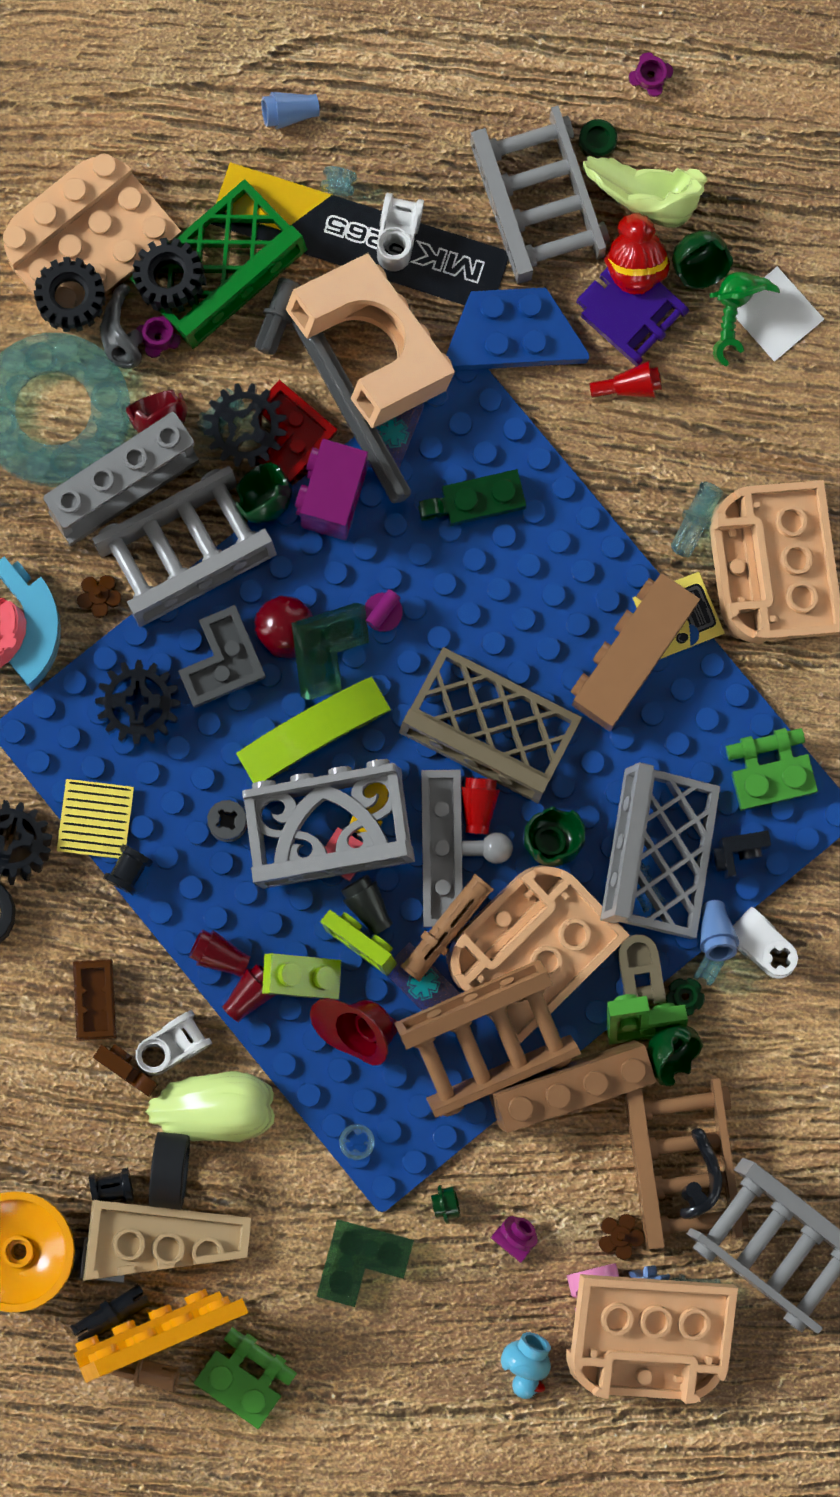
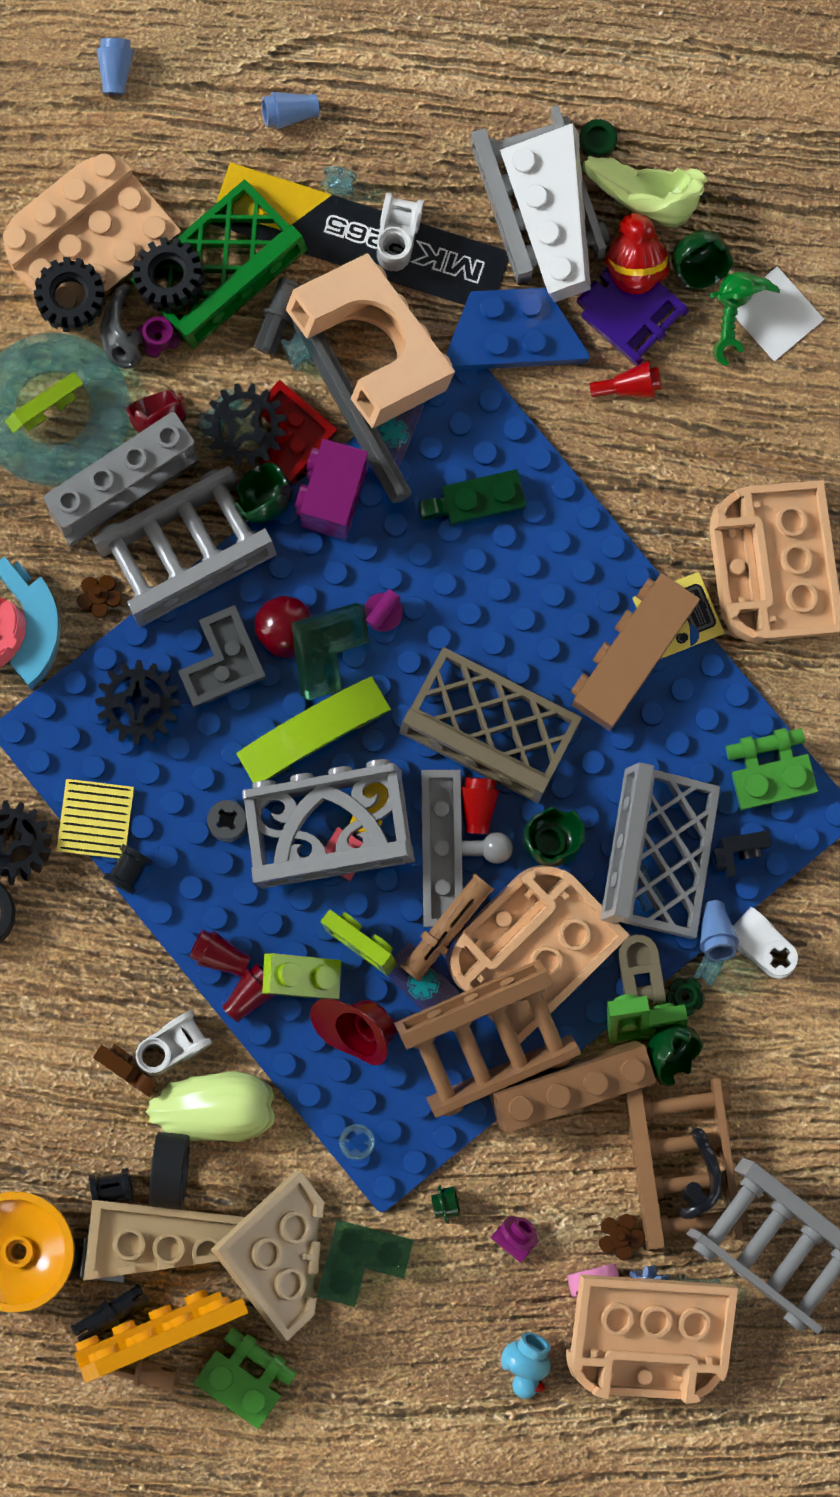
reddish brown plate [73,959,117,1041] -> none
pearl dark grey cone [341,875,393,936] -> none
magenta plate [628,52,673,97] -> none
clear light blue axle [671,481,723,558] -> none
none -> lime plate [5,371,83,434]
none -> medium blue cone [96,38,134,95]
none -> tan plate [211,1171,324,1341]
none -> clear light blue bush [280,332,313,372]
none -> white wedge [500,123,591,302]

